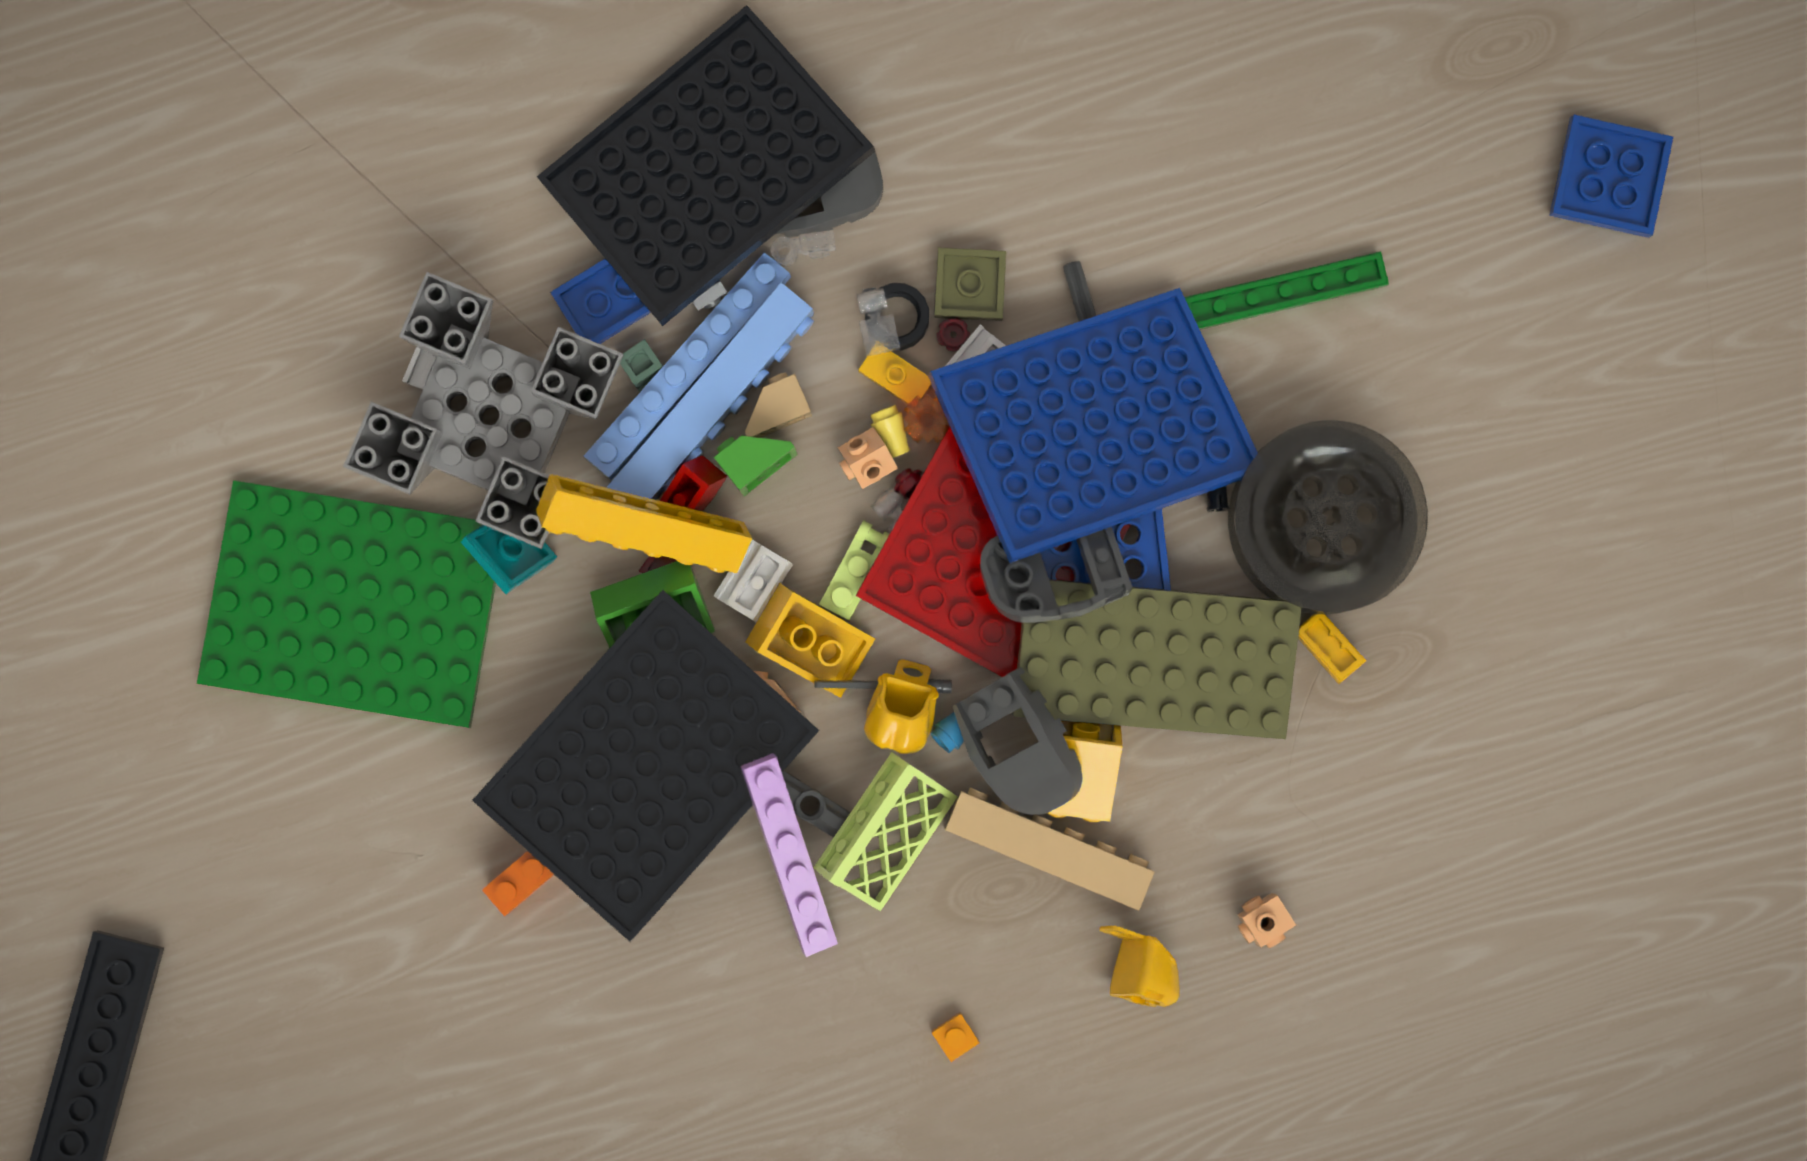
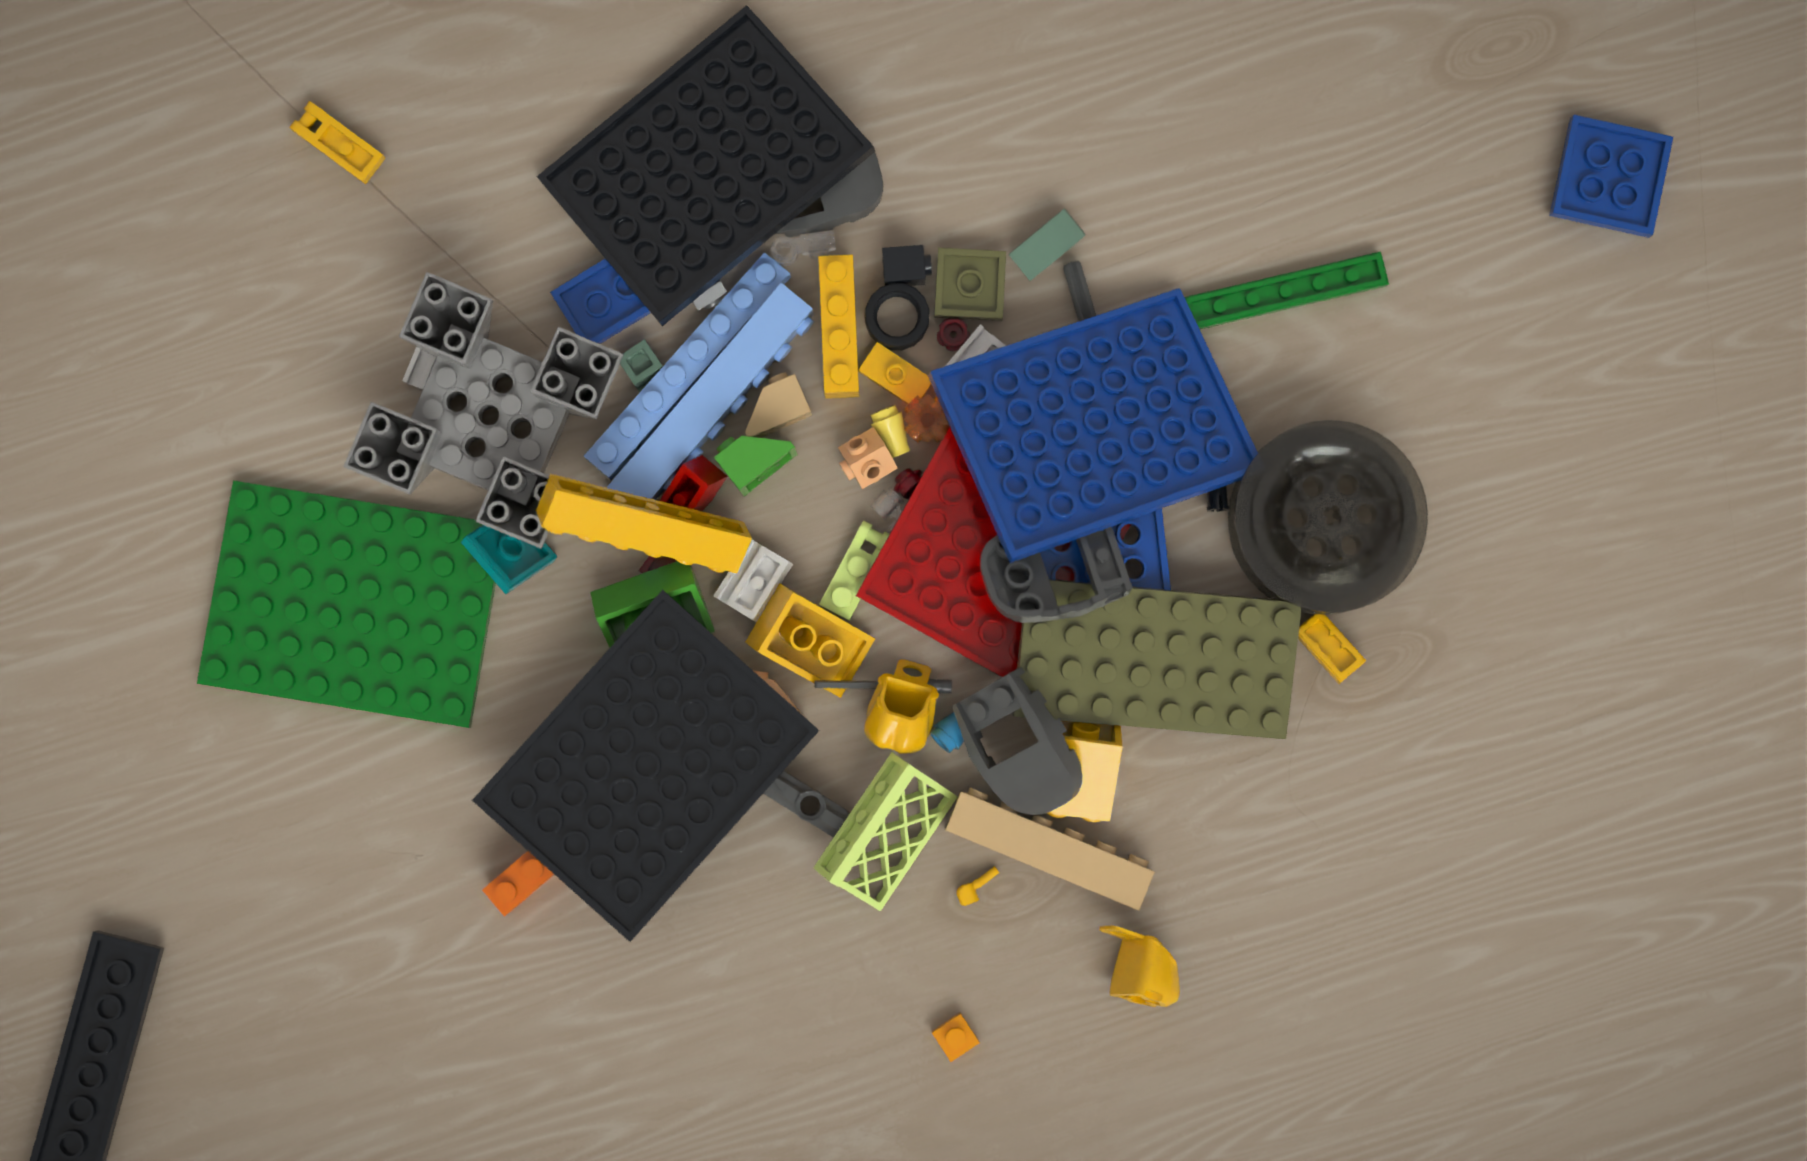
lavender plate [740,753,838,957] -> none
clear plate [856,286,900,356] -> none
light nougat brick [1237,893,1296,948] -> none
none -> yellow plate [289,101,386,185]
none -> yellow brick [818,255,860,399]
none -> black brick [882,245,932,286]
none -> yellow hand [956,866,999,906]
none -> sand green slope [1009,208,1086,281]

